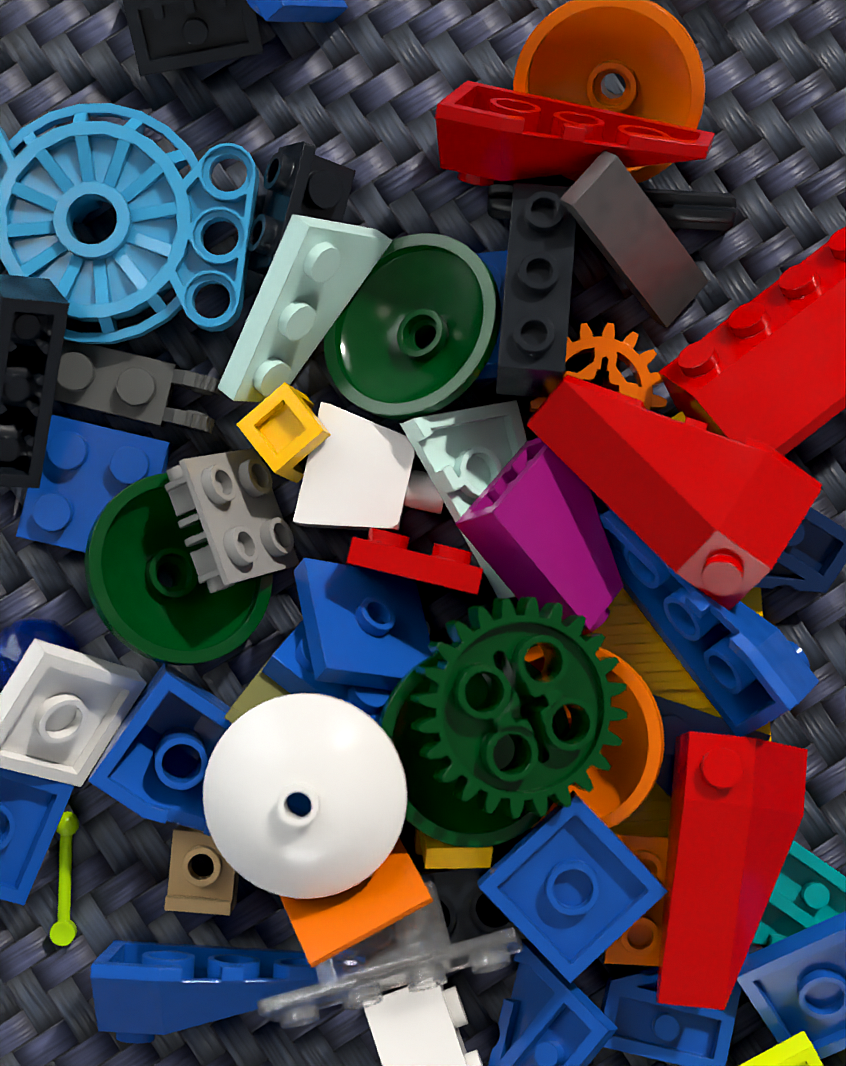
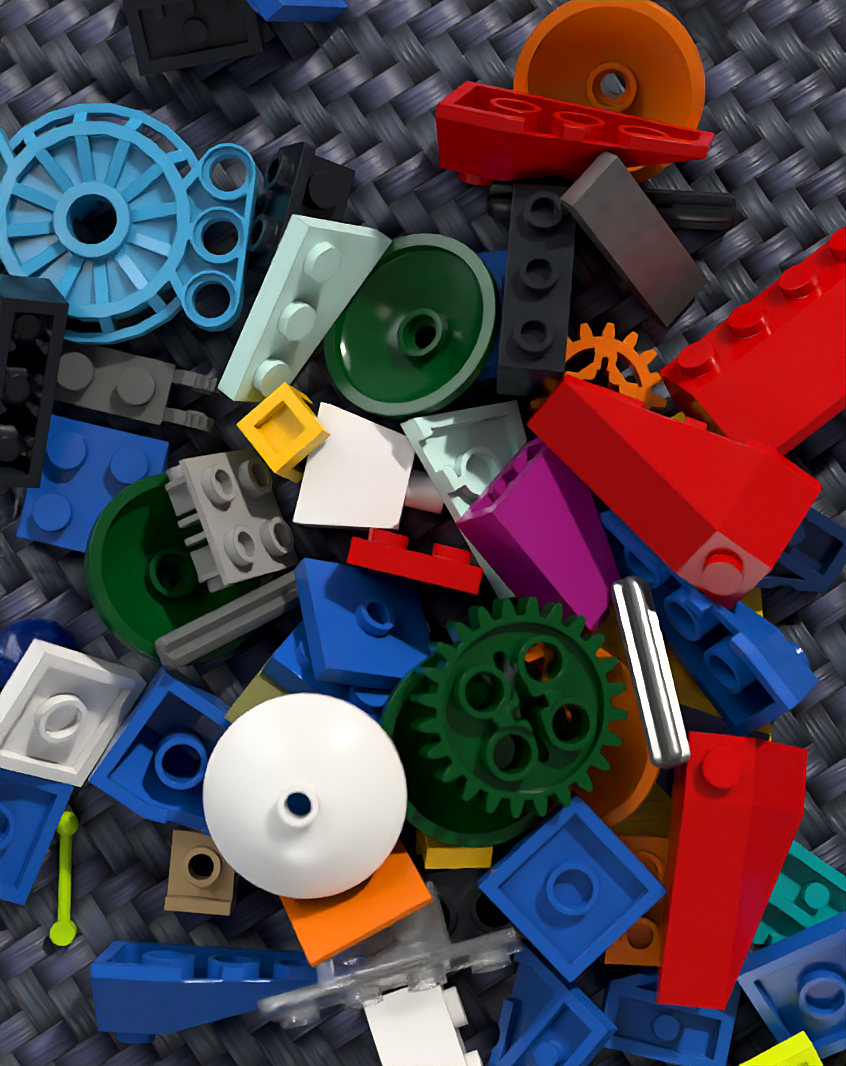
none -> dark grey axle [155,570,300,670]
none -> axle [611,575,690,768]

